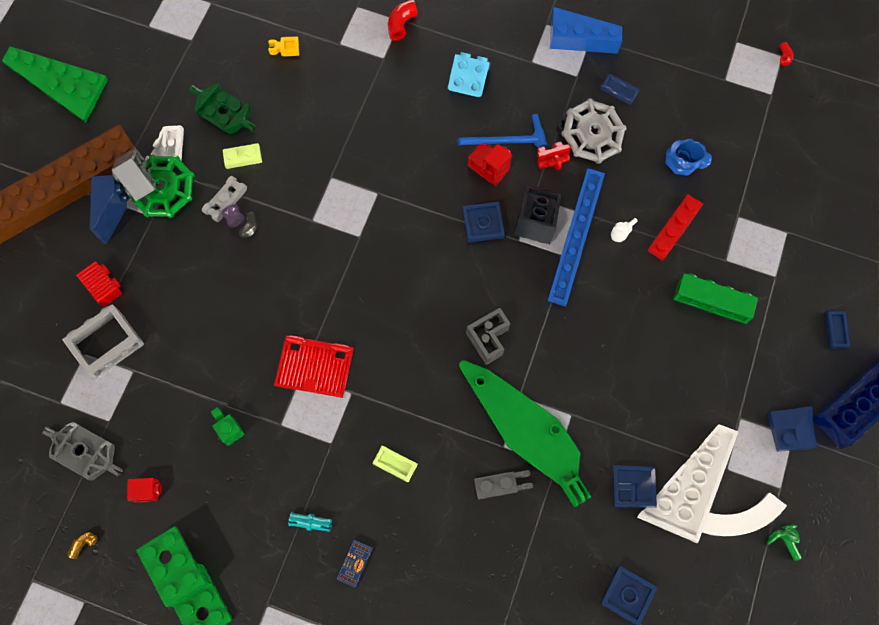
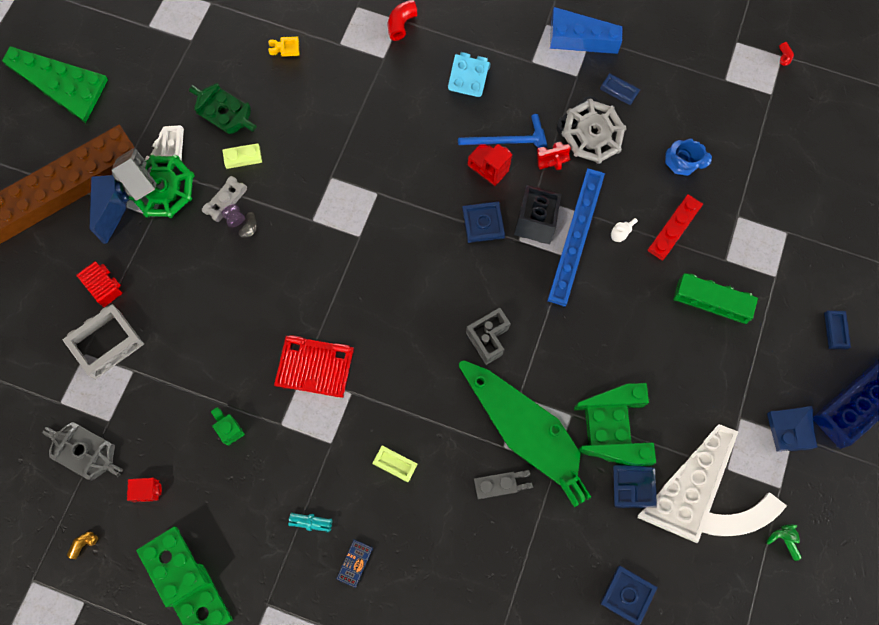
none -> green wedge [574,383,656,467]

